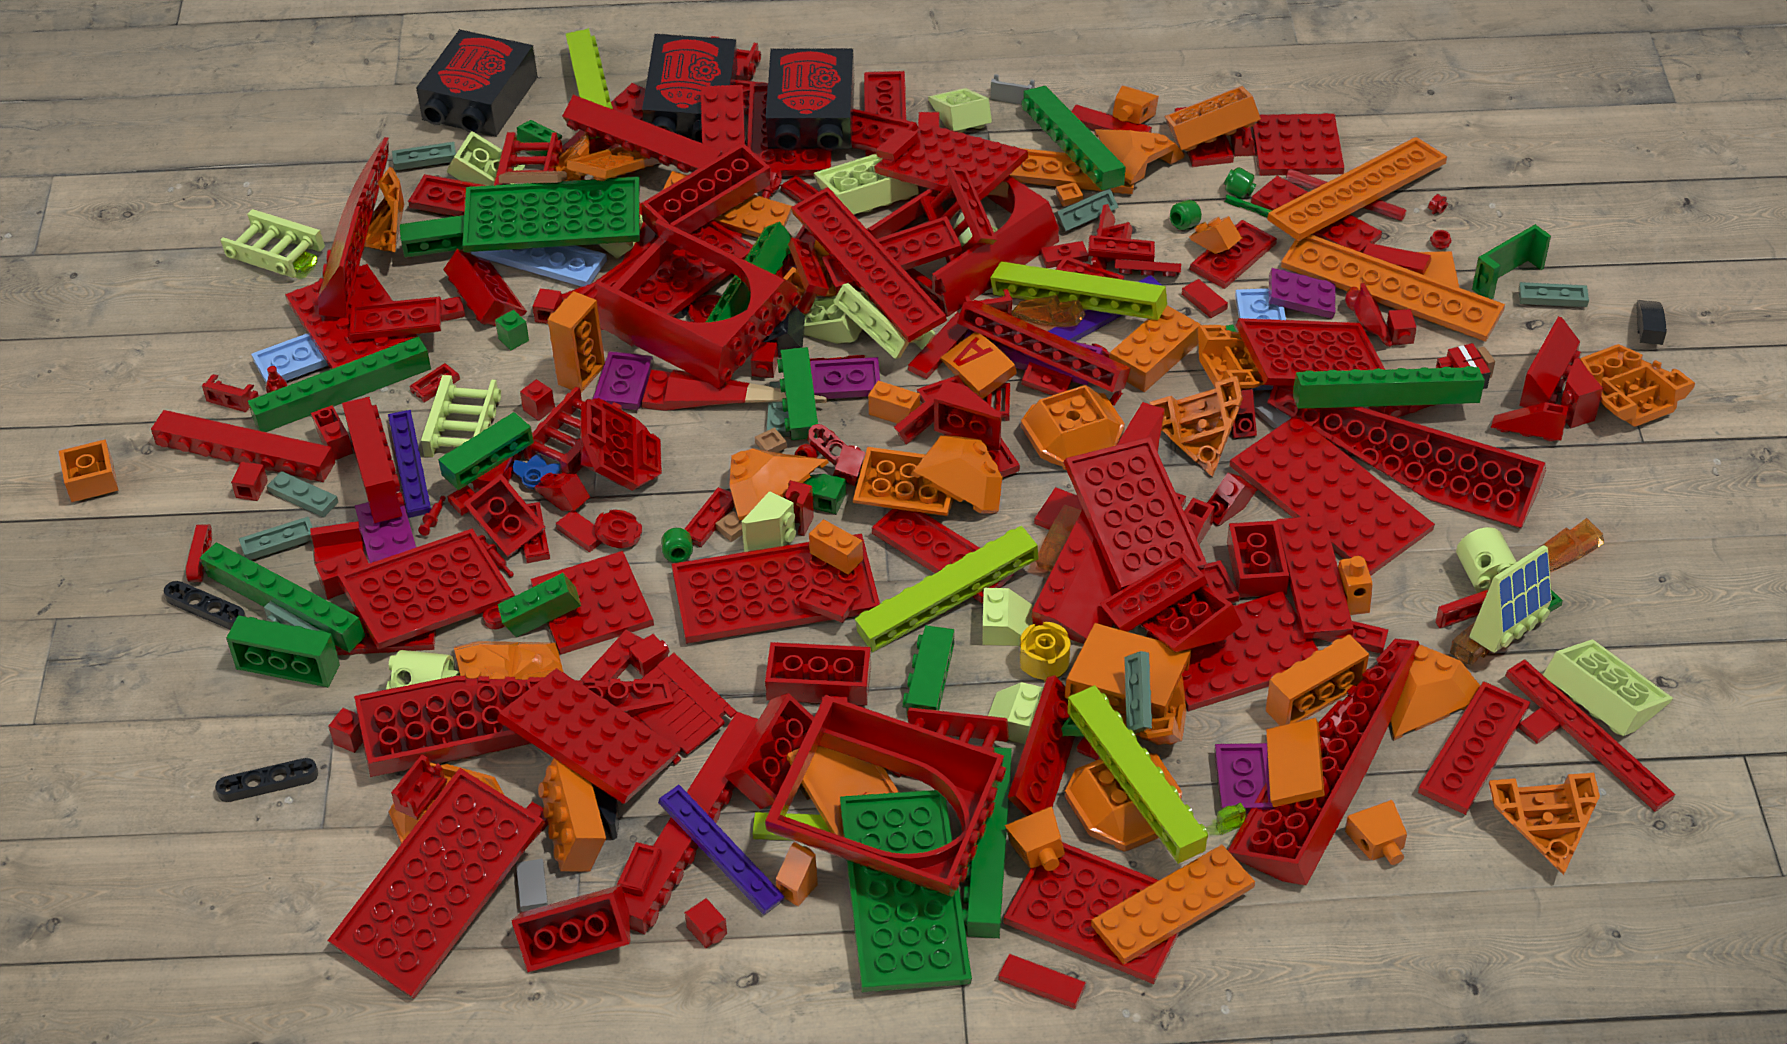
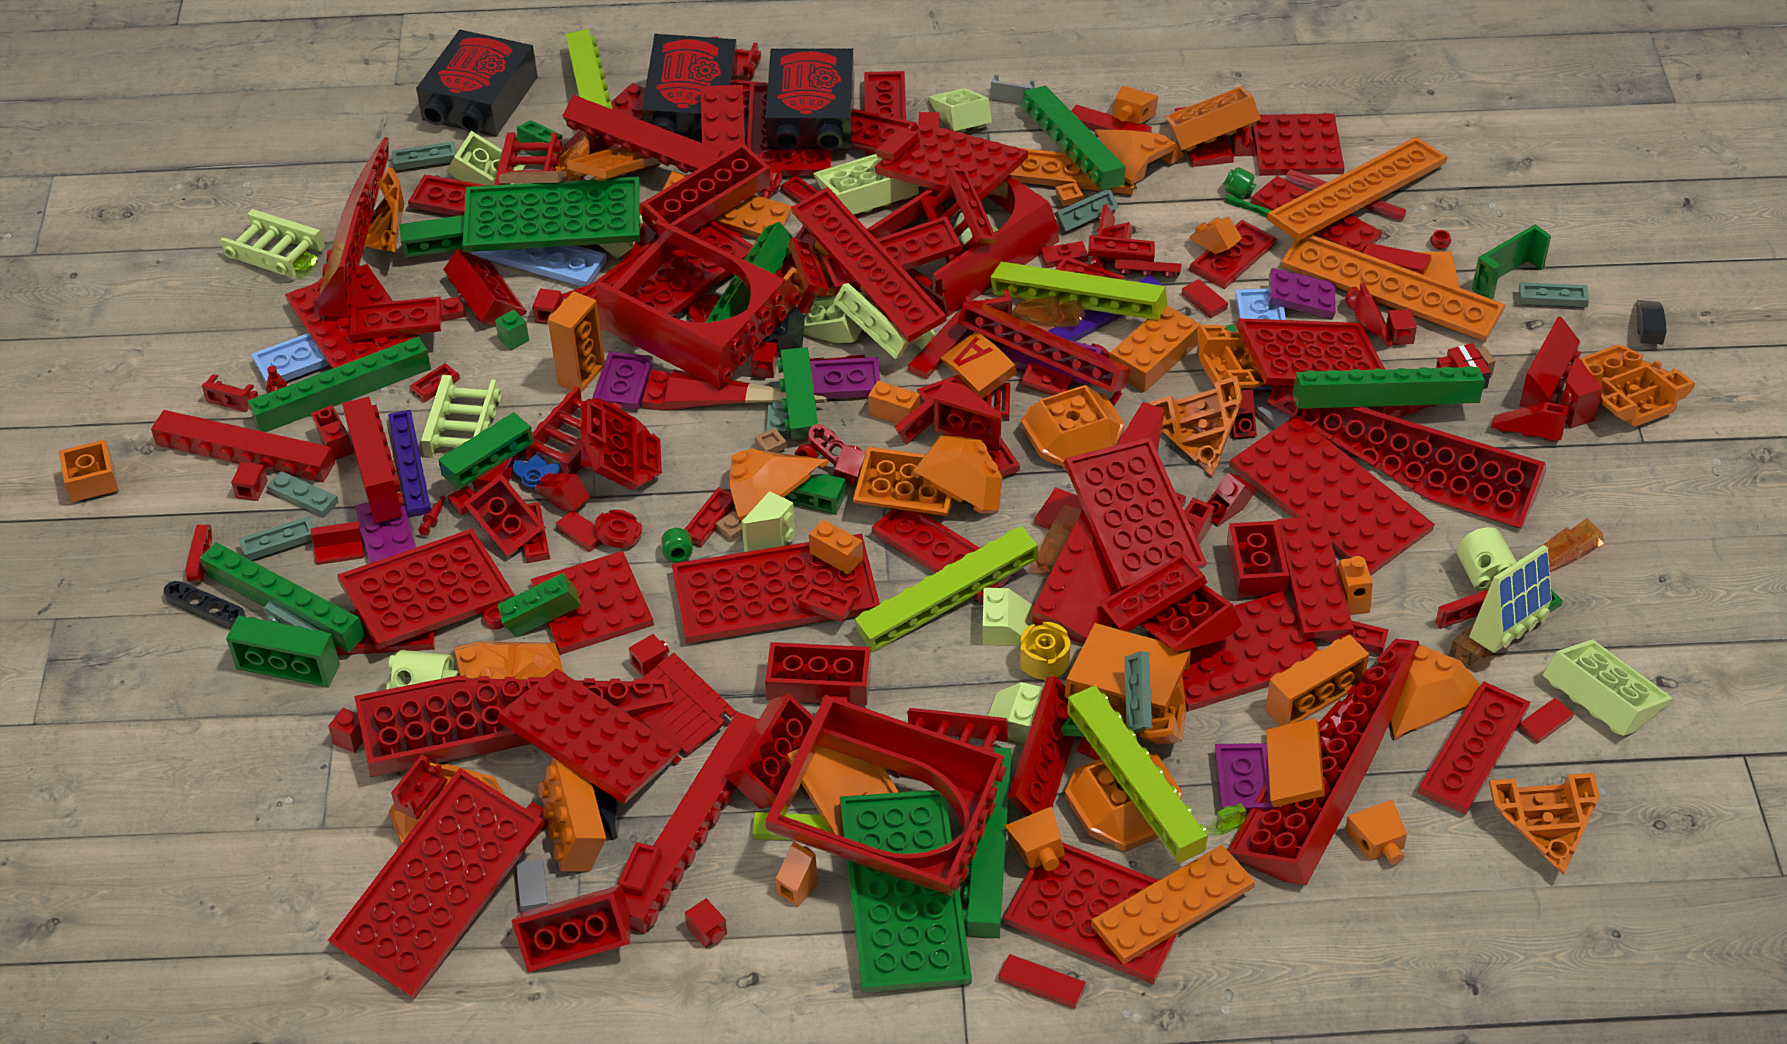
black beam [215,758,318,802] -> none
red brick [315,548,369,599] -> none
red piece [478,535,514,577] -> none
red brick [520,379,555,421] -> none
red plate [580,630,643,681] -> none
dark purple tile [658,784,785,915] -> none
red hinge [785,480,814,536] -> none
green brick [902,625,955,719] -> none
green head [1170,200,1202,230] -> none
red plate [1199,560,1240,603] -> none
red plate [1428,194,1448,214] -> none
red tile [1505,659,1676,812] -> none

